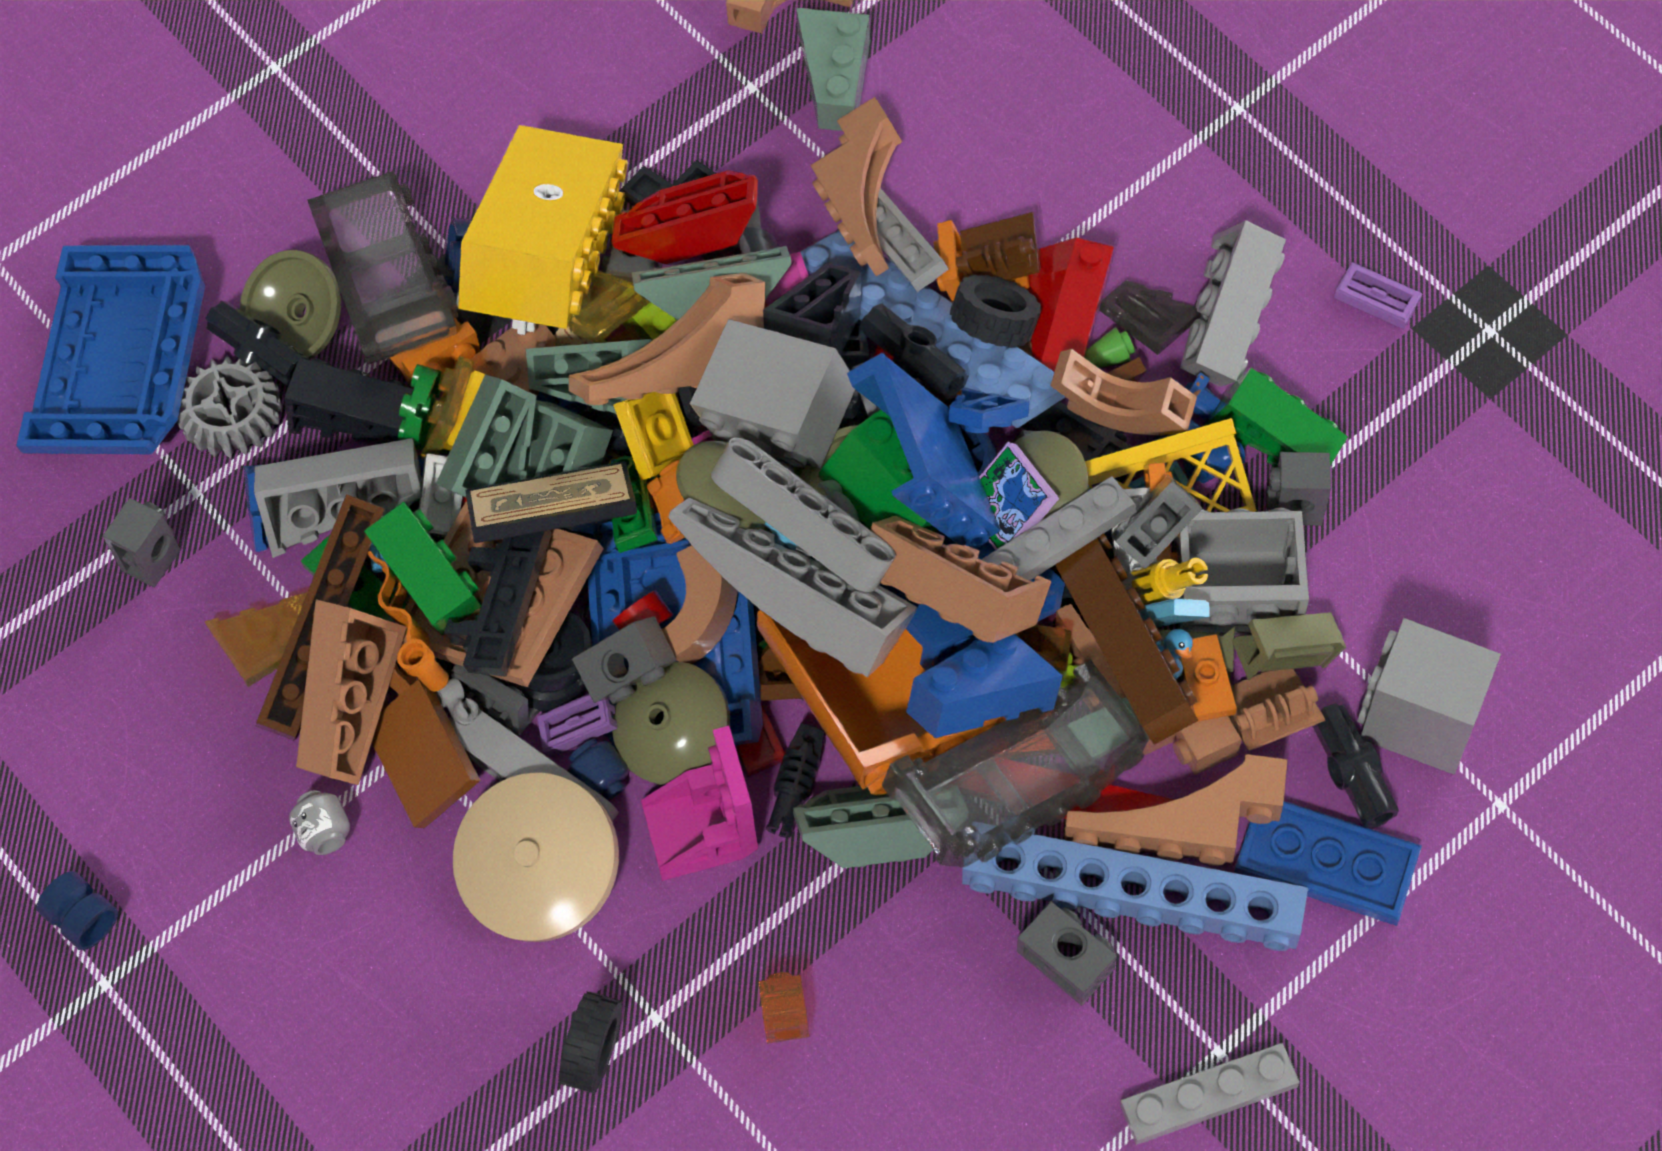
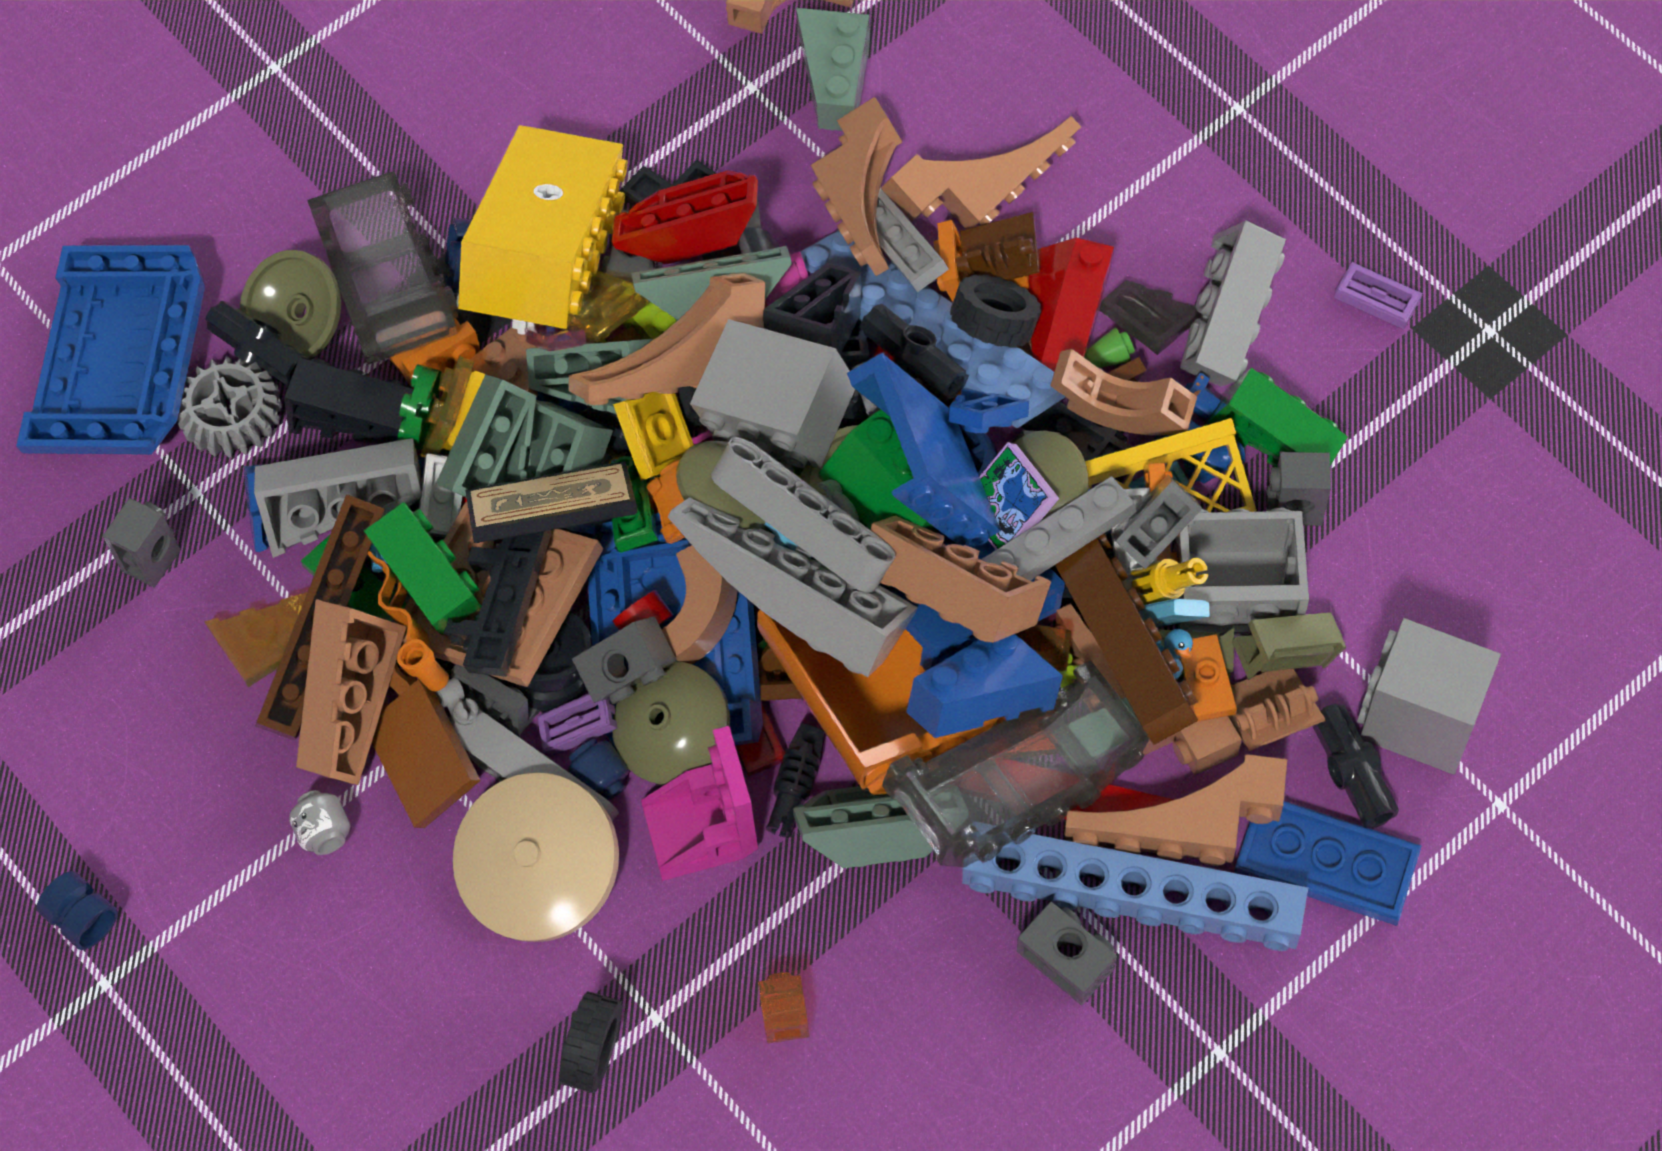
light grey plate [1120,1043,1300,1145] -> none
none -> clear pink tile [524,325,587,352]
none -> nougat arch [881,116,1081,229]

